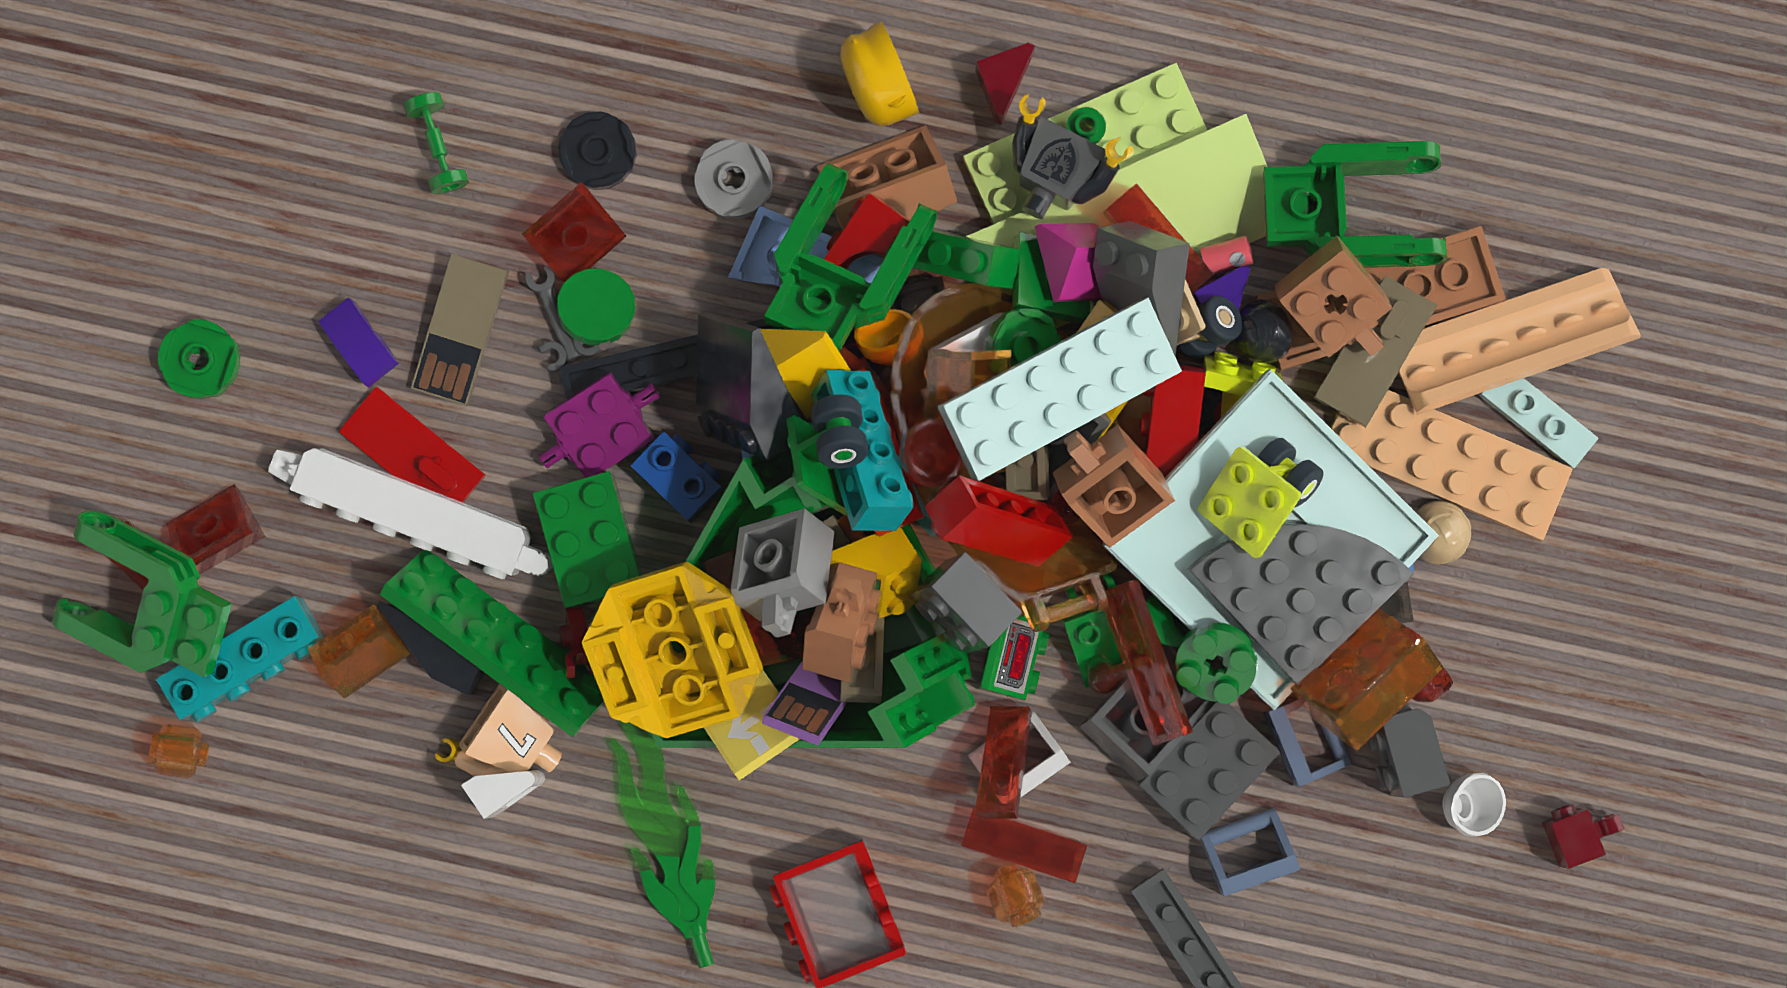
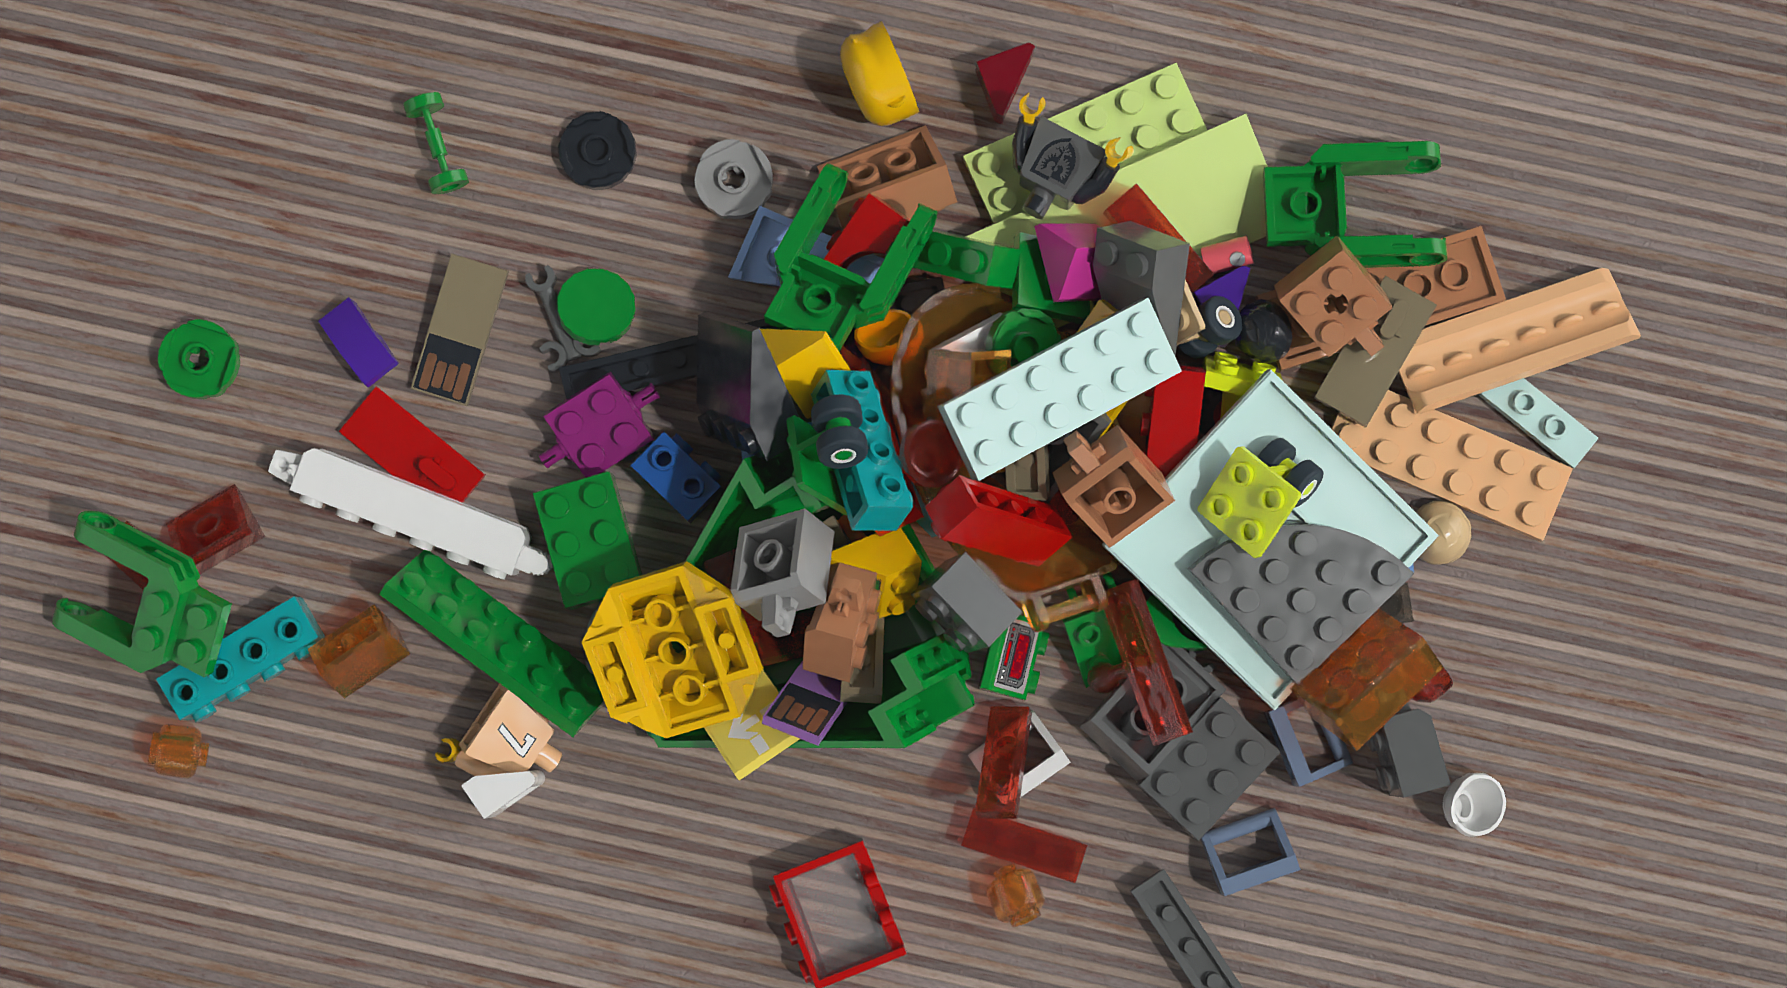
black slope [377,601,484,695] -> none
clear red slope [522,182,627,283] -> none
dark red plate [559,606,593,678] -> none
piece [609,721,716,969] -> none
green plate [1066,107,1106,144] -> none
green plate [1175,622,1258,704] -> none
dark red brick [1542,804,1624,869] -> none

